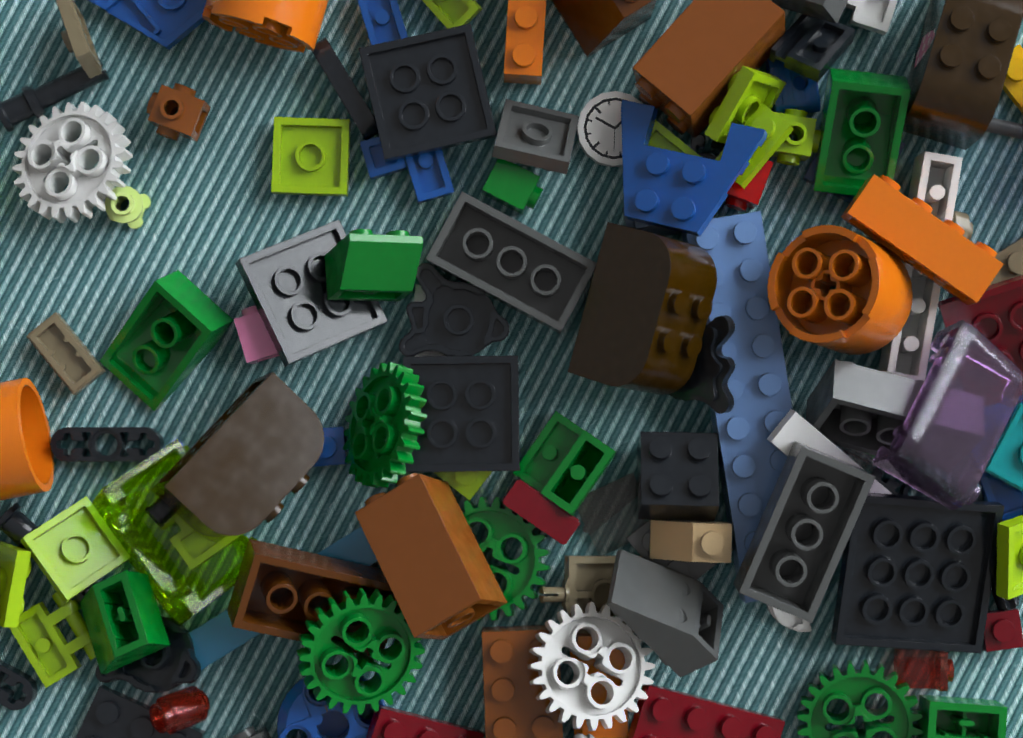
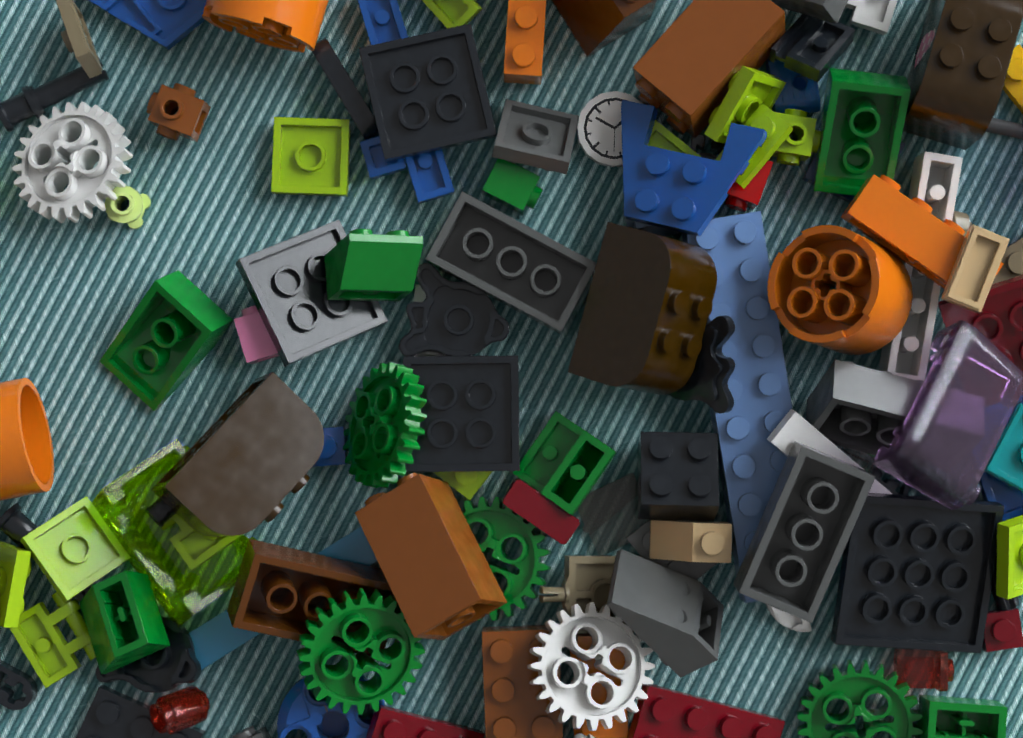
dark tan plate [26,312,106,395] -> none
black beam [50,427,164,462] -> none
none -> tan tile [941,224,1010,313]

